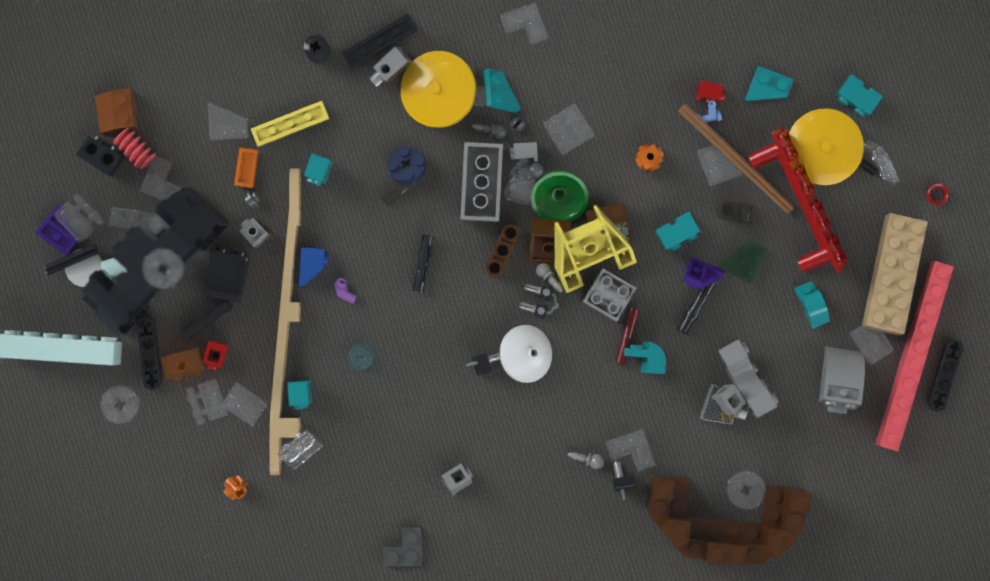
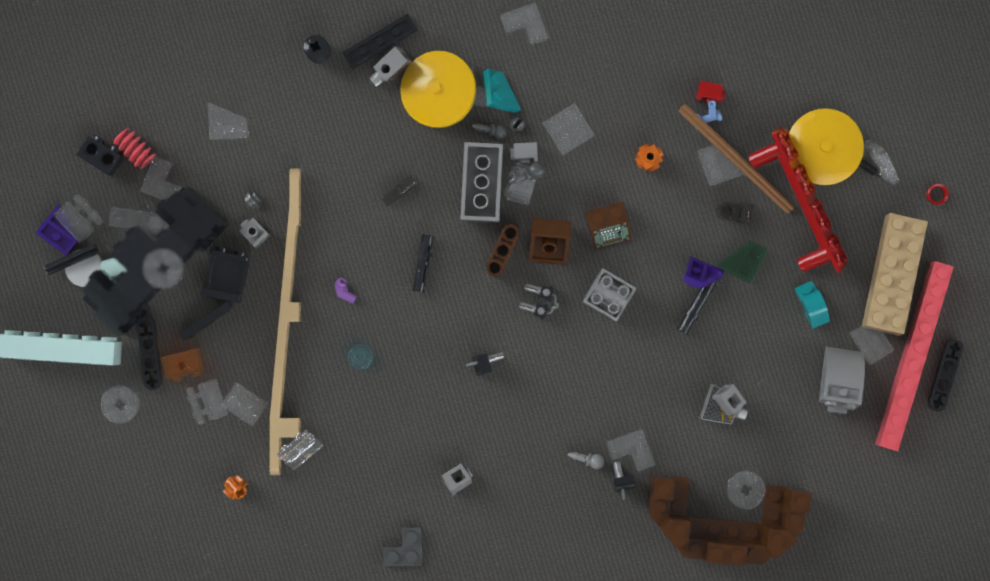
dark orange slope [95,88,139,134] -> none
red brick [202,340,230,370] -> none
orange plate [234,147,259,189] -> none
light yellow plate [251,101,329,147] -> none
teal brick [288,380,312,409] -> none
blue slope [299,247,329,287] -> none
teal brick [304,154,333,186] -> none
dark blue plate [387,146,426,185] -> none
white dish [500,325,552,383] -> none
green dish [531,170,589,221] -> none
light grey bar [536,263,563,293] -> none
light yellow wedge [555,205,637,293] -> none
dark red piece [616,307,639,365] -> none
teal brick [624,342,666,374] -> none
teal brick [654,212,700,252] -> none
light grey brick [718,339,779,418] -> none
teal wing [744,66,794,102] -> none
teal brick [835,74,883,117] -> none

